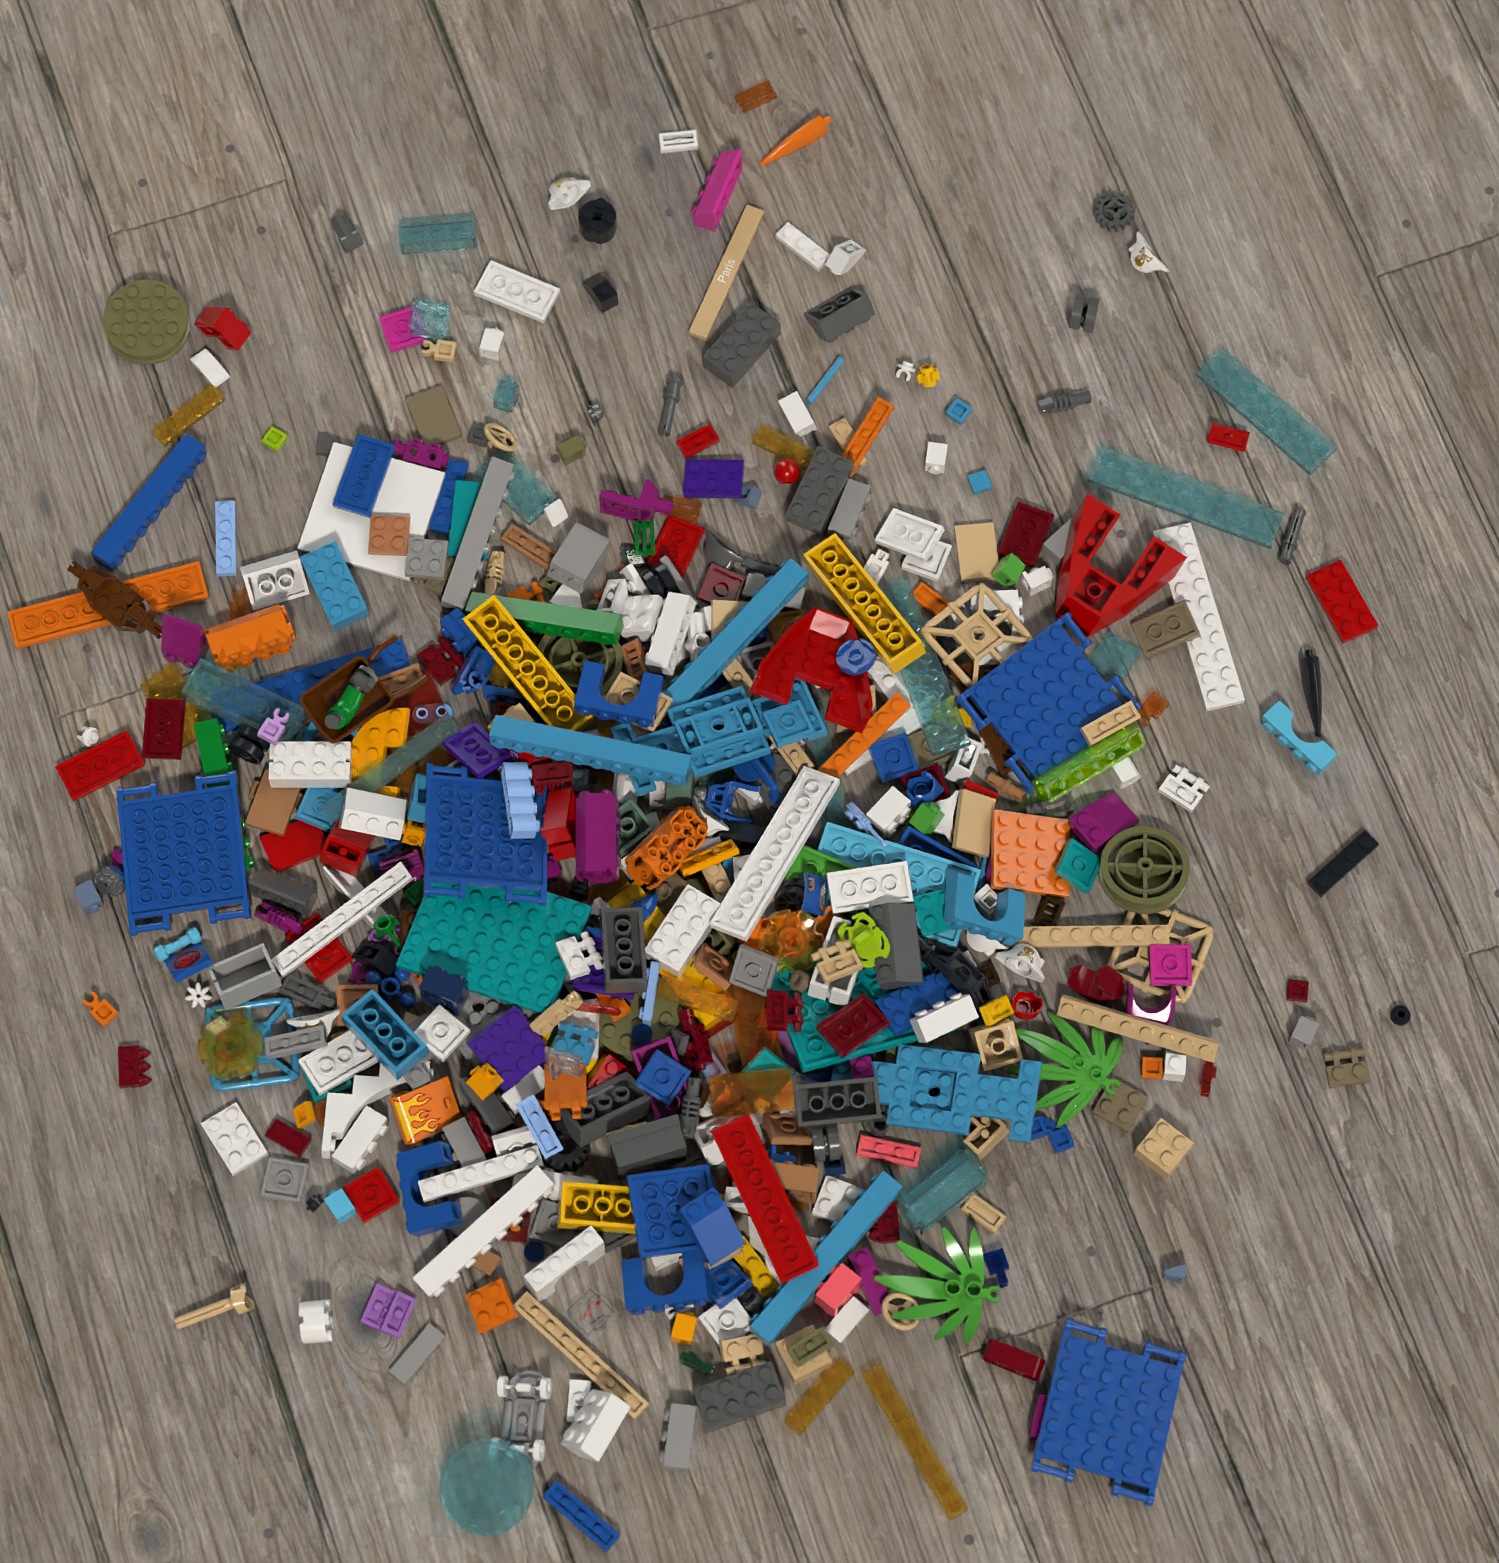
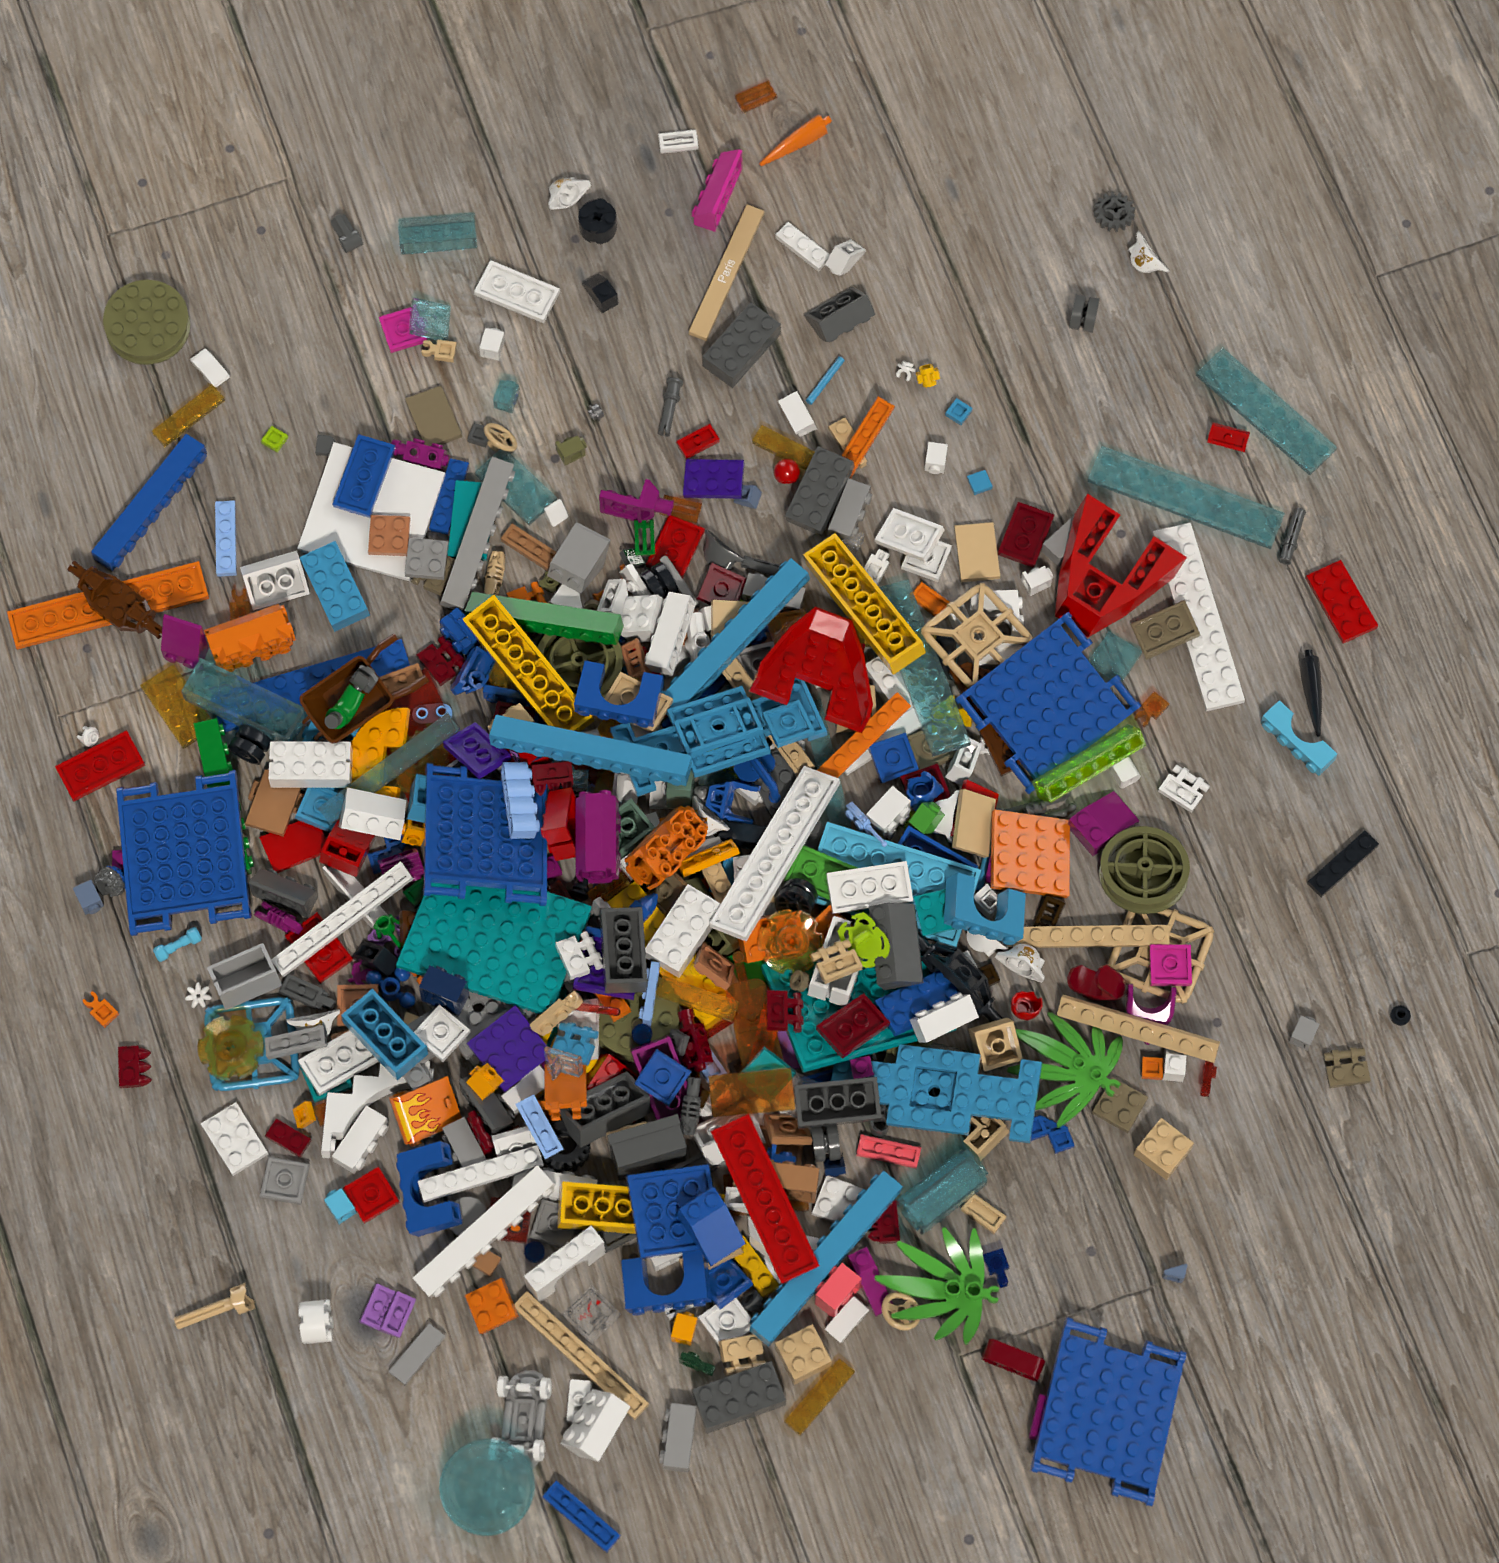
dark red plate [142,698,186,760] -> none
blue tile [164,942,213,983] -> none
red brick [194,306,252,350] -> none
lavender plate [257,708,289,745] -> none
black plate [306,1194,324,1213] -> none
light grey plate [729,944,779,997] -> none
olive plate [787,1327,834,1368] -> none
blue sticker [801,873,828,917] -> none
blue tile [836,639,876,675] -> none
clear yellow plate [862,1364,969,1521] -> none
yellow plate [979,994,1014,1027] -> none
medium nougat pin [986,771,1026,803] -> none
bright green brick [991,553,1026,588] -> none
dark grey hinge [1037,391,1092,414] -> none
teal plate [1054,838,1101,894] -> none
tan plate [1080,700,1141,747] -> none
dark red tile [1286,979,1309,1003] -> none

